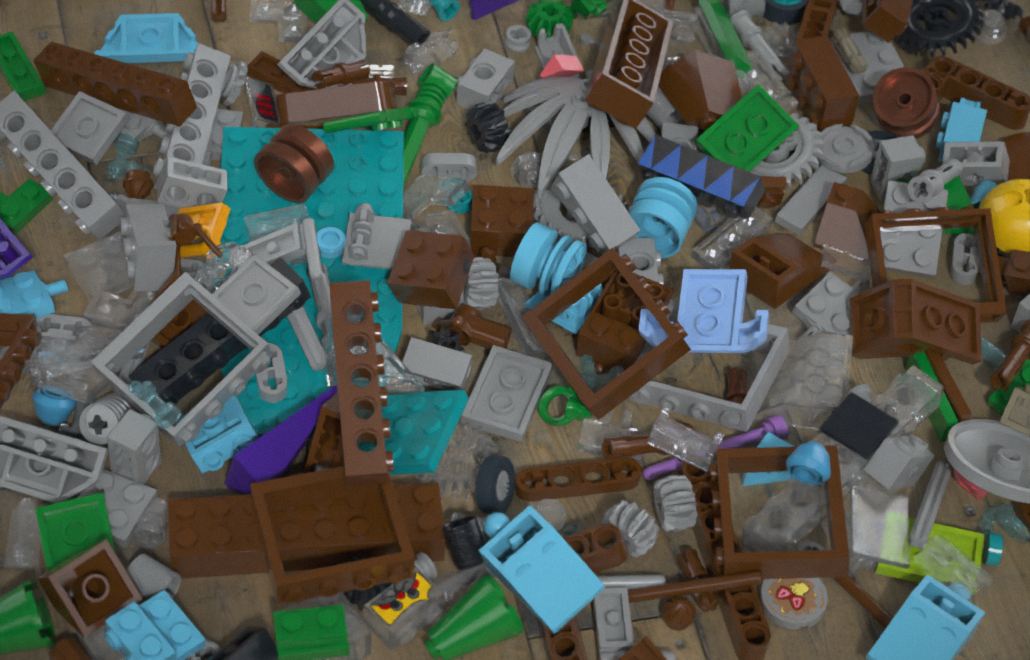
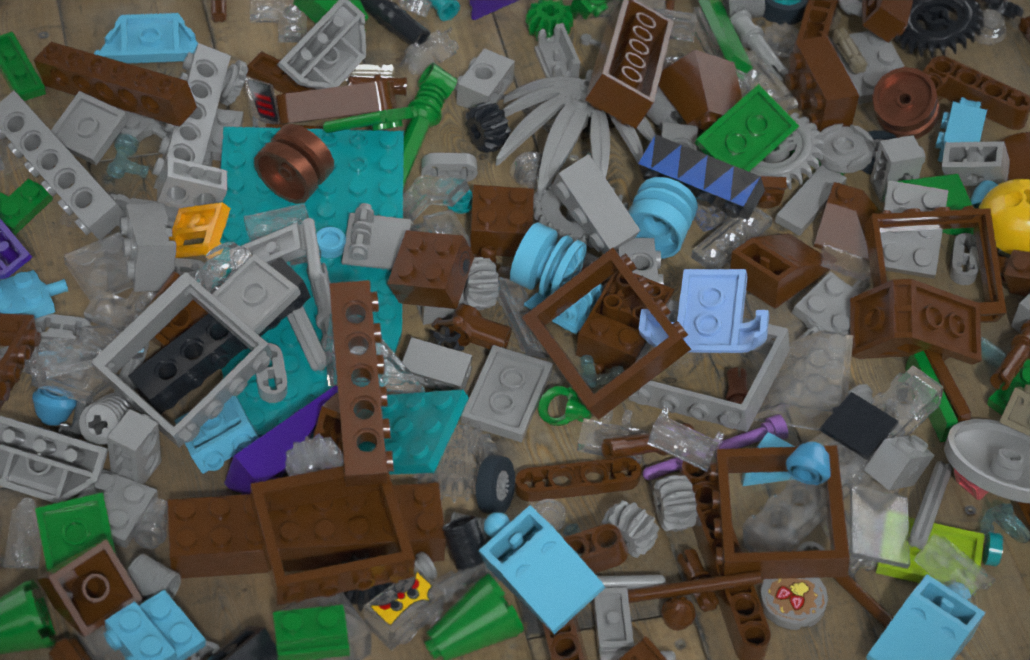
reddish brown plate [123,170,153,199] -> none
clear light blue piece [129,381,181,429] -> none
reddish brown plant [169,214,223,276] -> none
reddish brown pin [313,60,370,89] -> none
light grey bush [505,25,531,53] -> none
coral slope [540,54,584,78] -> none
light grey pin [908,159,963,203] -> none
none -> clear gear [285,433,344,476]

